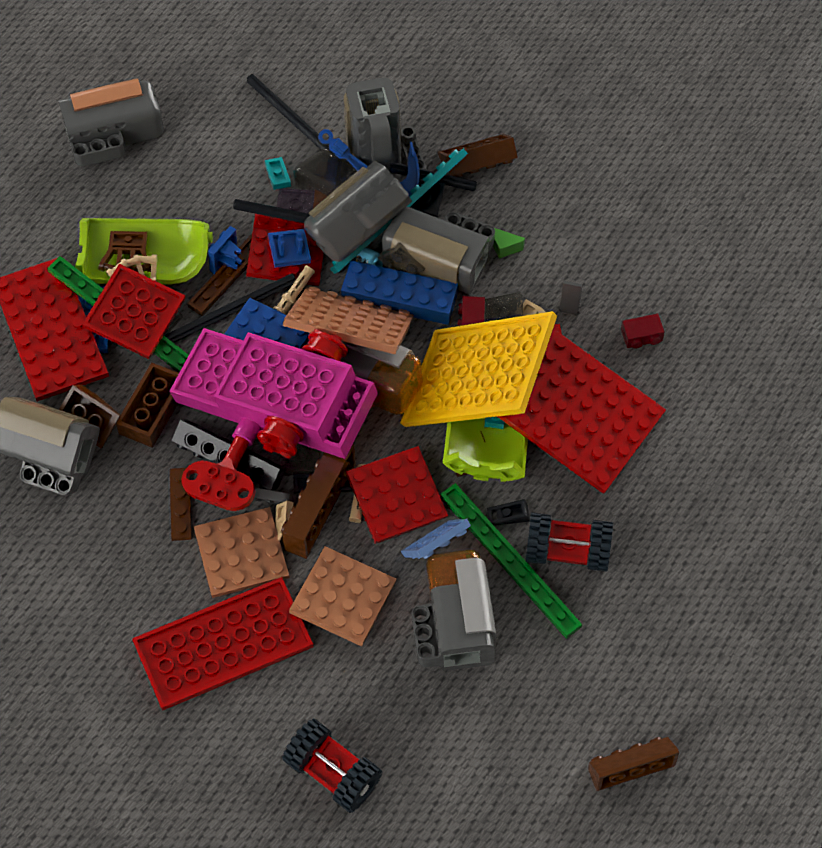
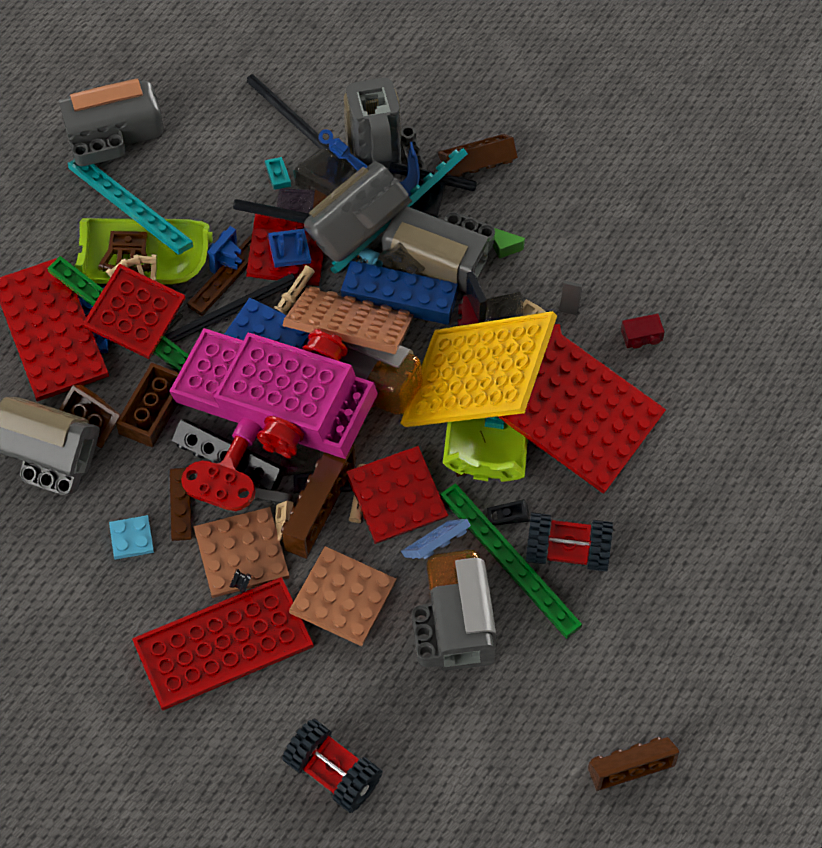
none -> teal plate [68,160,193,255]
none -> medium azure plate [109,515,154,560]
none -> black wheel [229,569,252,593]
none -> black tile [466,271,487,323]

